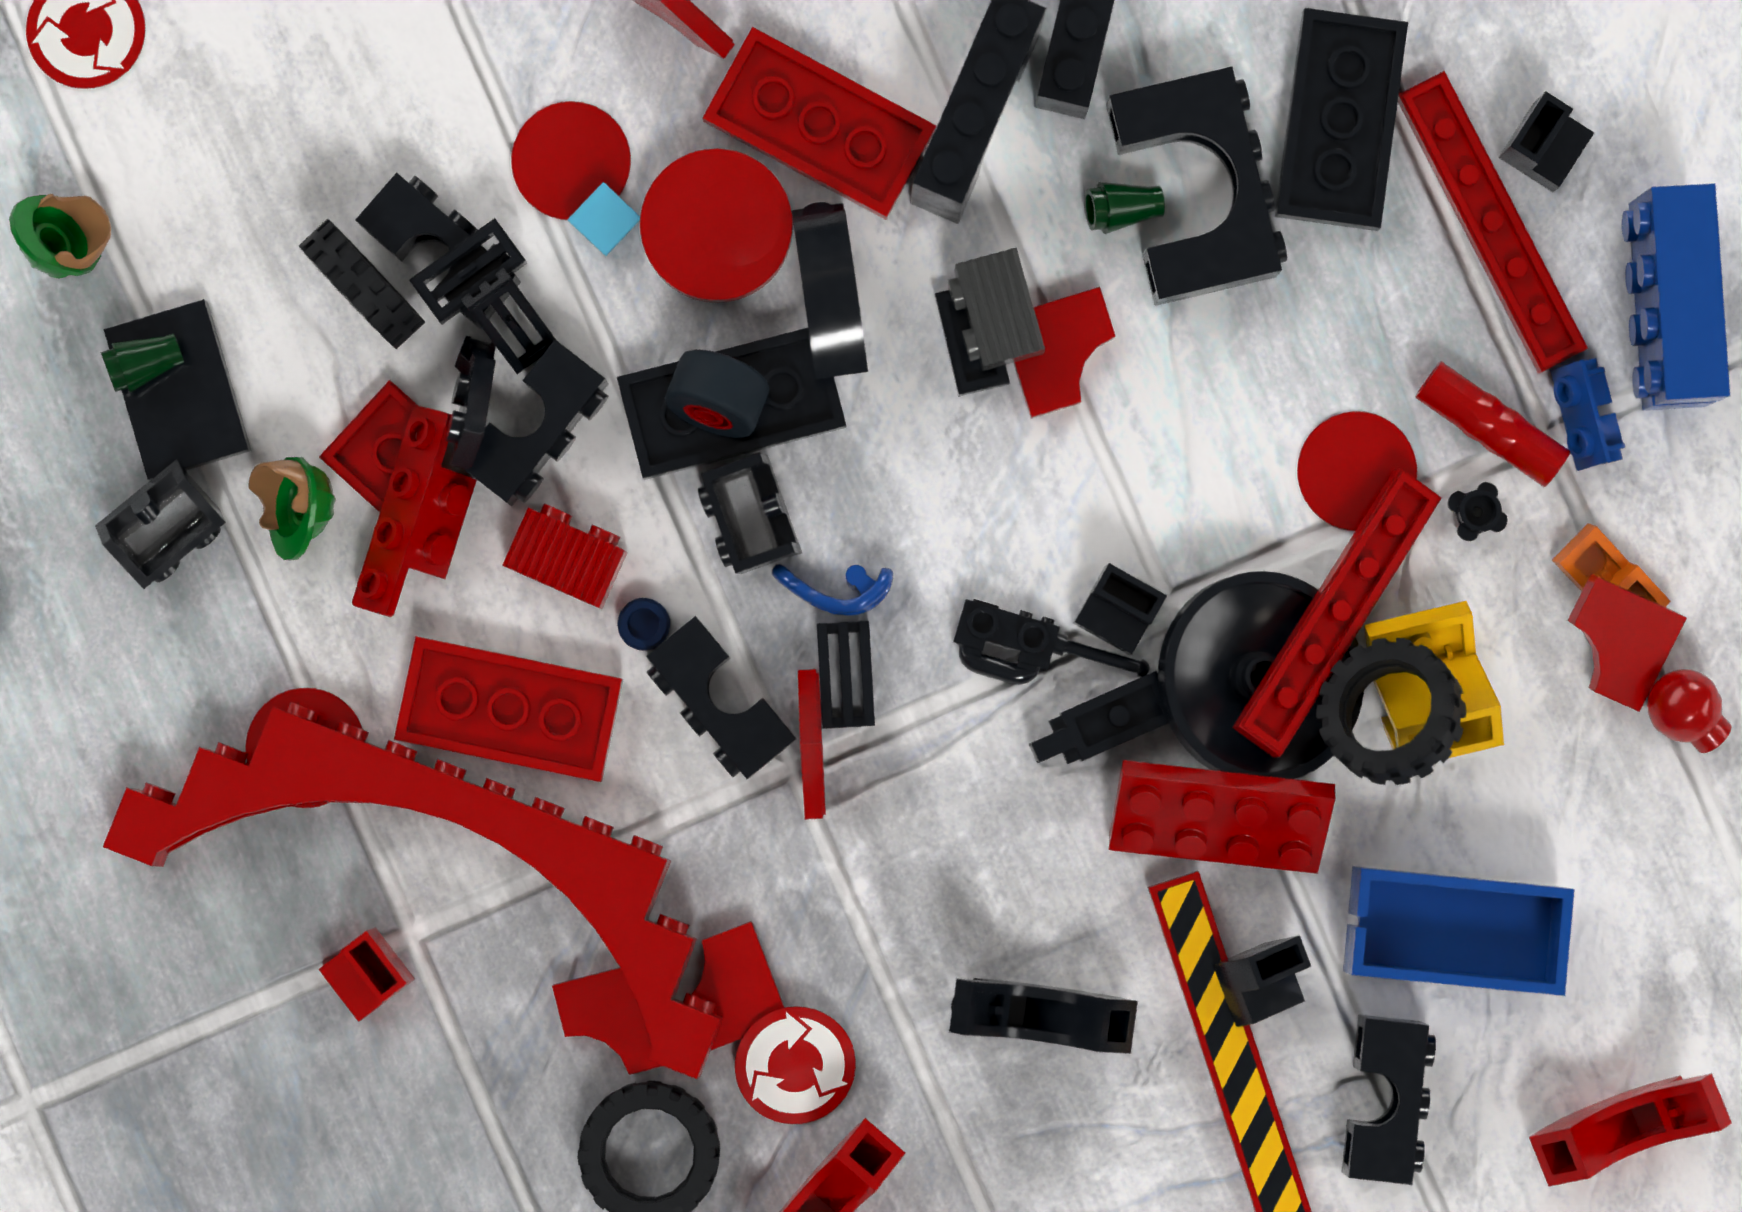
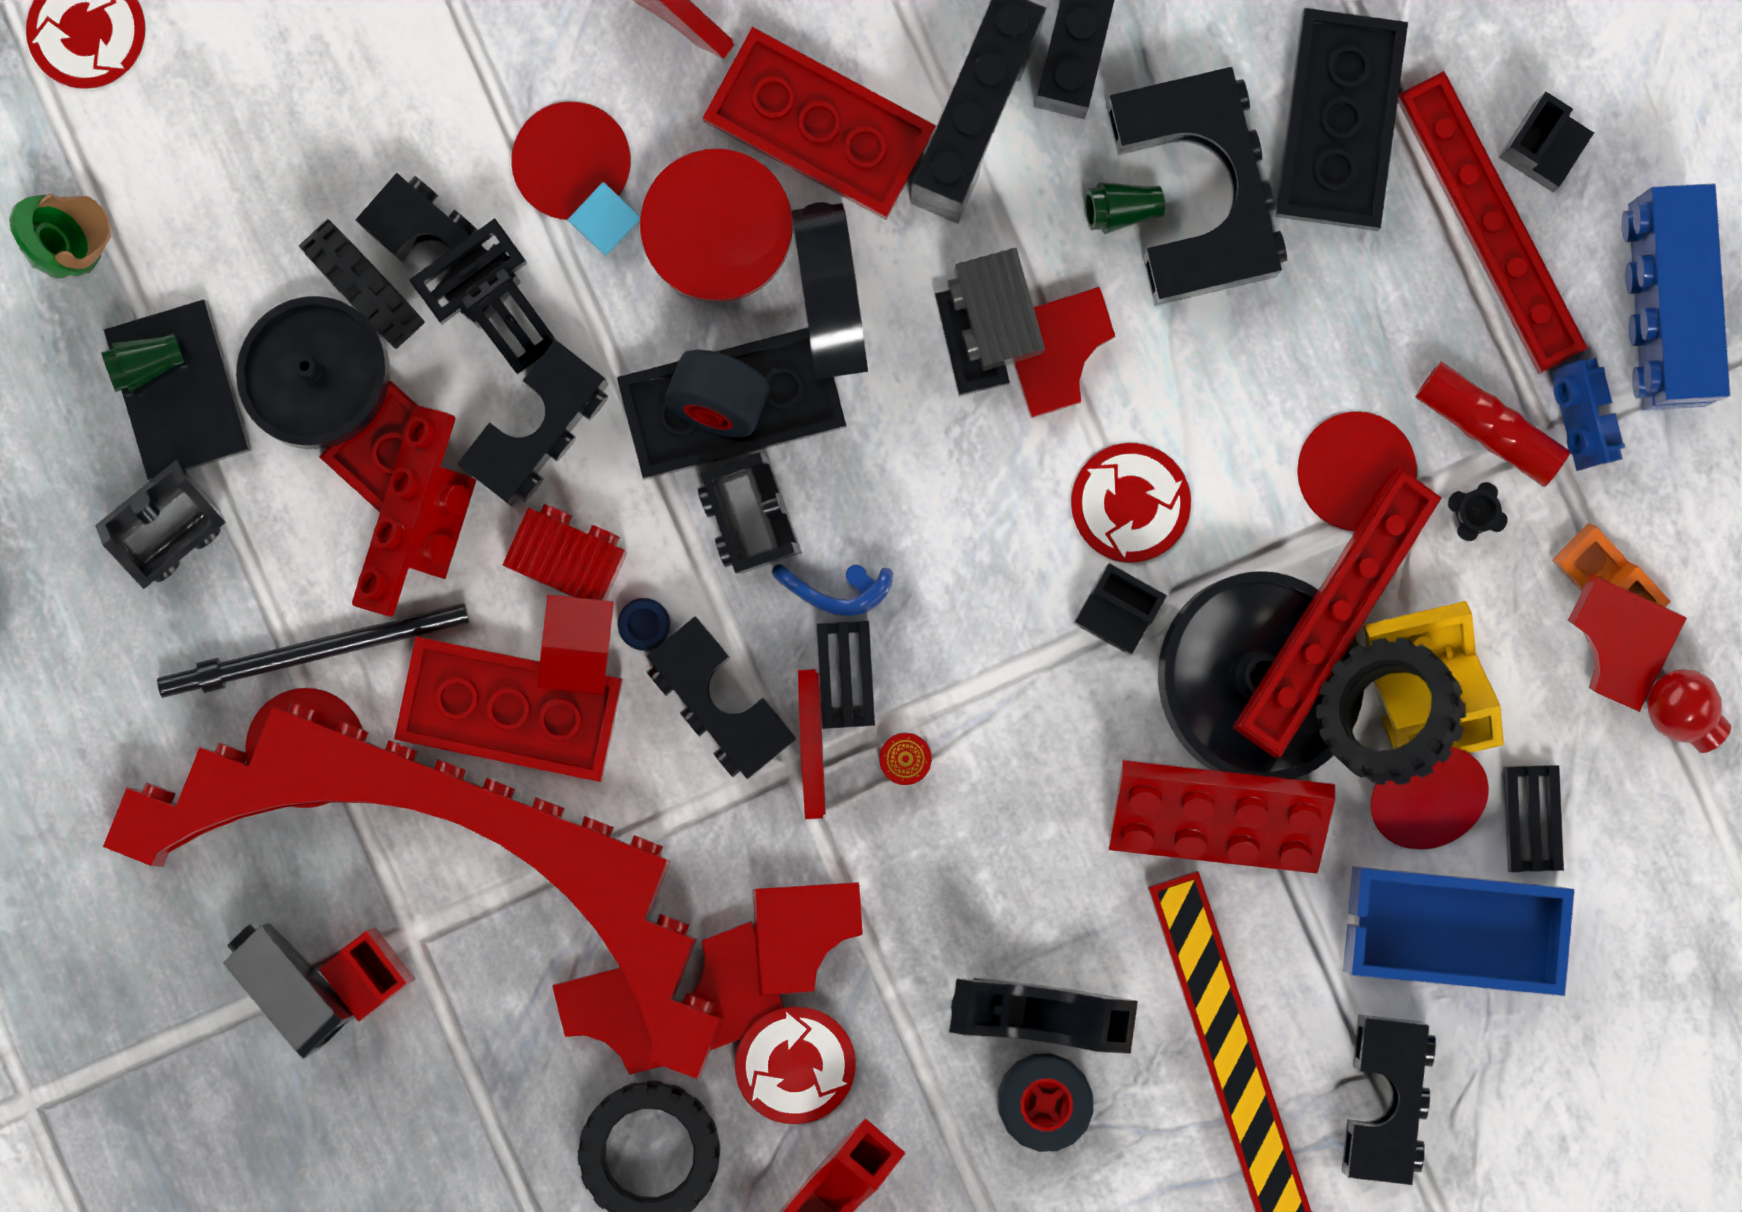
green piece [248,457,336,561] -> none
black hinge [445,336,496,470] -> none
black piece [953,599,1150,685] -> none
black hinge [1029,671,1168,764] -> none
black piece [1213,935,1311,1027] -> none
red arch [1529,1073,1732,1187] -> none
none -> black bar [157,603,470,698]
none -> slope [223,923,354,1059]
none -> black piece [236,296,390,449]
none -> red piece [537,594,614,694]
none -> red tile [752,882,863,995]
none -> red tile [879,733,932,785]
none -> black wheel [997,1053,1094,1152]
none -> sticker [1071,443,1191,563]
none -> red sticker [1370,746,1489,850]
none -> black tile [1503,765,1564,872]

